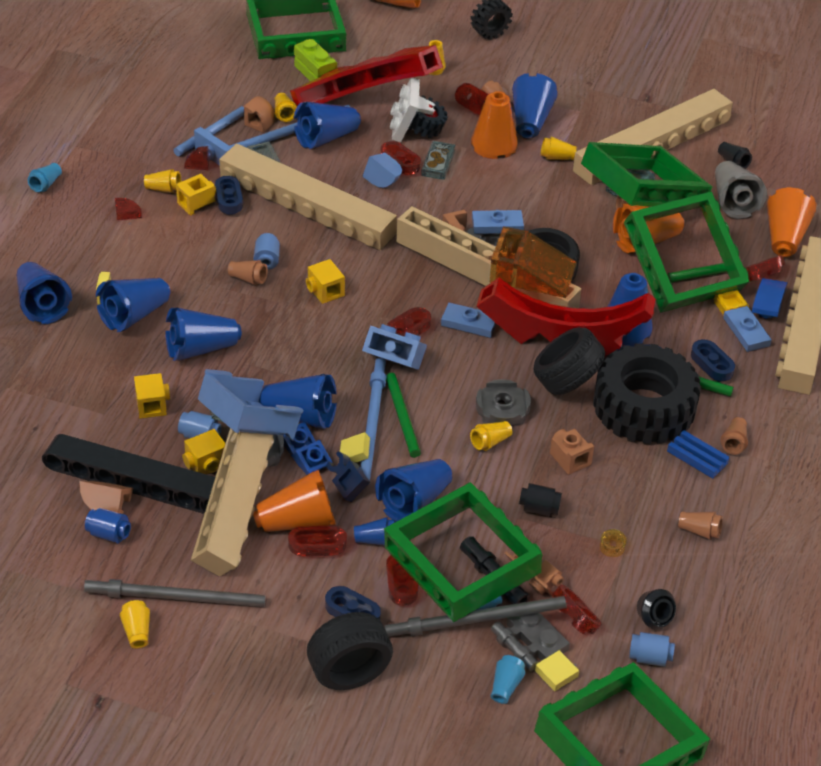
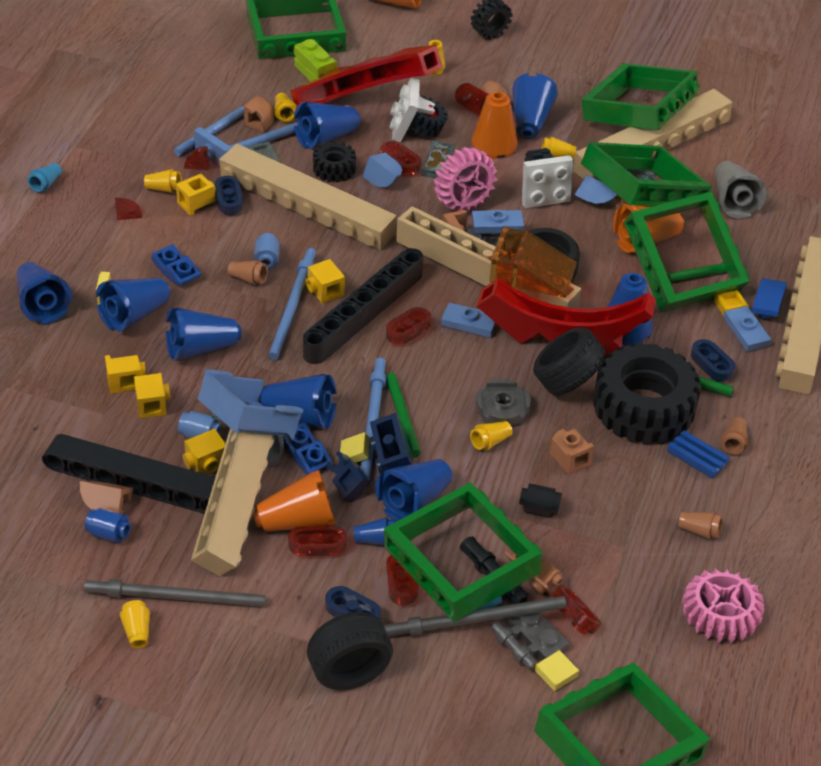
medium blue brick [362,324,427,370] -> none
dark azure cone [490,655,526,704] -> none
clear yellow bush [599,529,627,557] -> none
medium blue brick [629,632,675,667] -> none
black cone [637,589,676,630] -> none
black cone [718,142,752,169] -> none
clear red plate [745,255,785,282] -> none
orange cone [767,187,817,257] -> none
none -> yellow brick [105,355,146,394]
none -> blue slope [151,244,201,286]
none -> medium blue bar [268,248,316,360]
none -> black beam [303,248,423,364]
none -> black tyre [313,141,356,183]
none -> dark blue brick [370,413,414,474]
none -> bright pink gear [433,147,498,212]
none -> white plate [522,148,573,208]
none -> medium blue brick [575,175,618,205]
none -> green window [581,63,700,130]
none -> bright pink gear [682,568,765,643]

